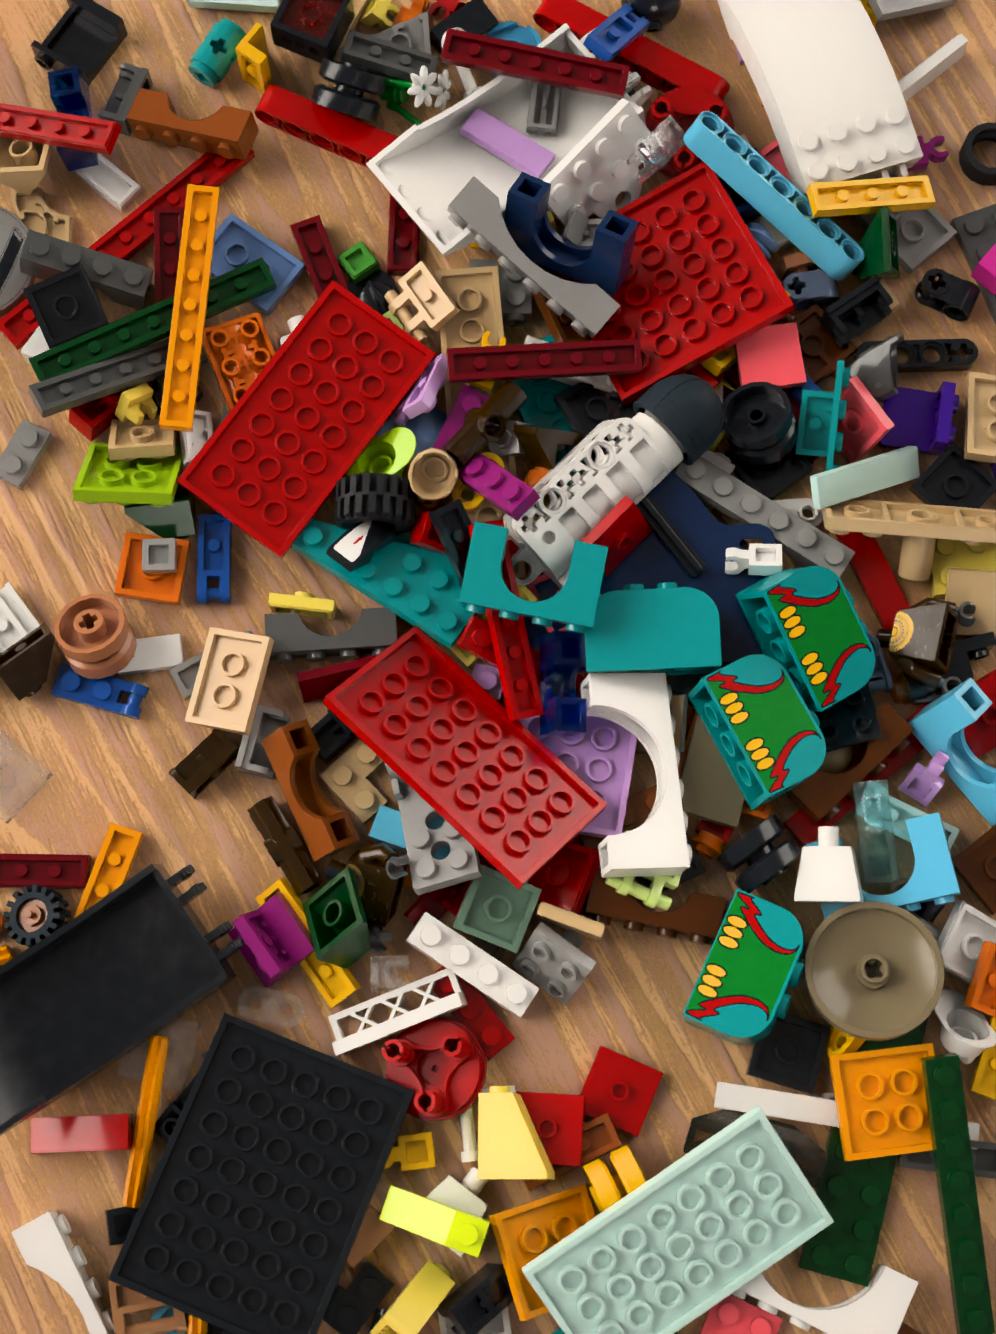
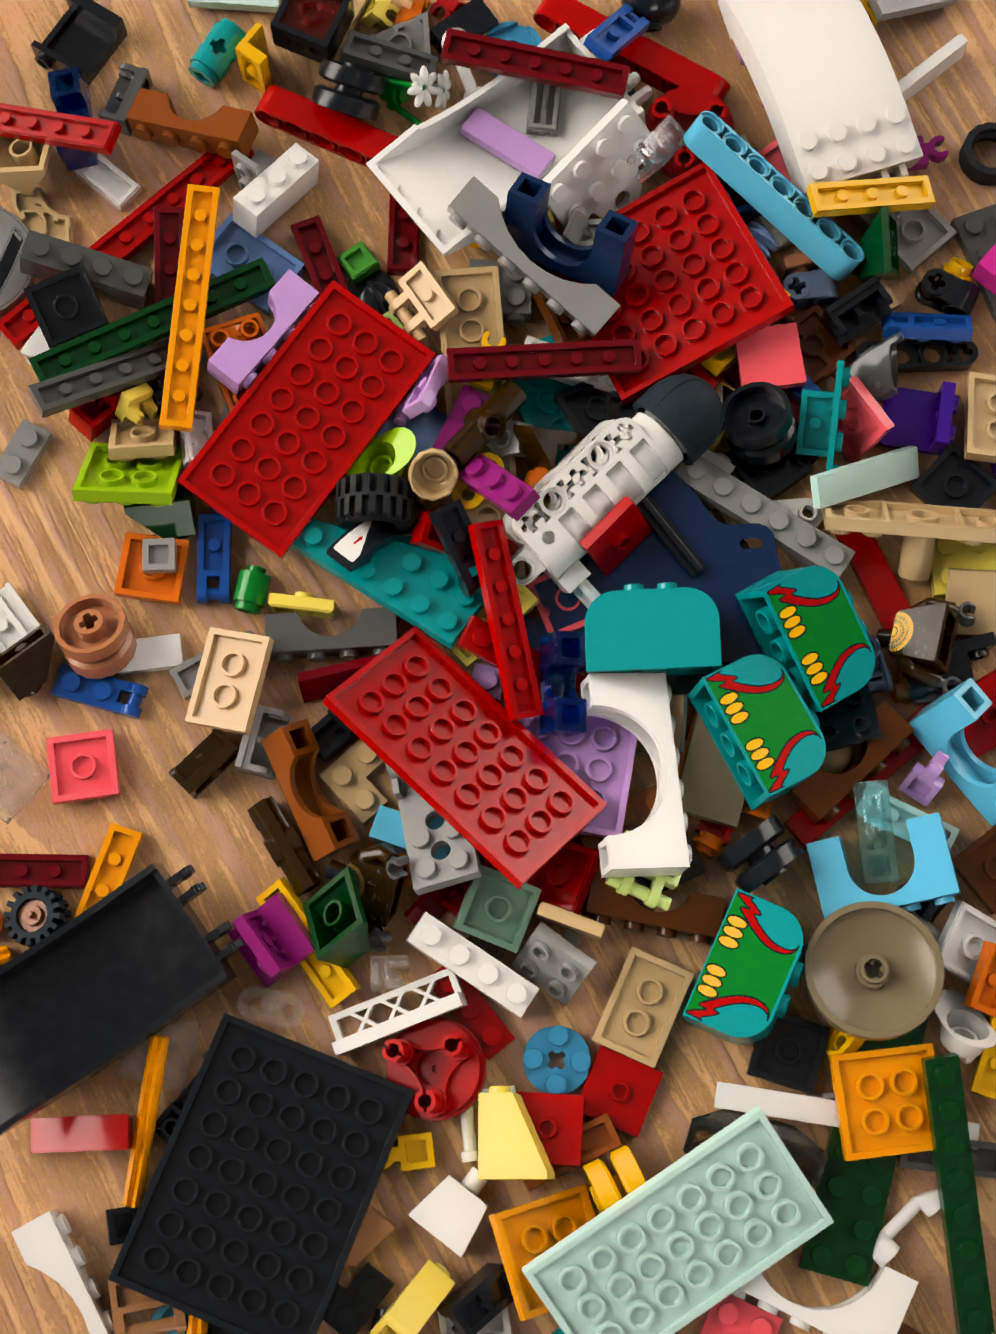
neon yellow slope [379,1185,490,1258] -> none
teal arch [459,521,608,634] -> none
white plate [725,543,782,576] -> none
white torso [794,826,863,903] -> none
none -> coral plate [46,729,121,805]
none -> lavender arch [207,269,319,396]
none -> light grey bracket [231,149,276,189]
none -> white brick [233,143,319,238]
none -> green brick [233,565,271,615]
none -> dark azure plate [523,1025,591,1094]
none -> tan plate [591,946,694,1069]
none -> white bar [873,1189,940,1267]
none -> blue plate [881,312,973,343]
none -> yellow plate [943,257,974,282]

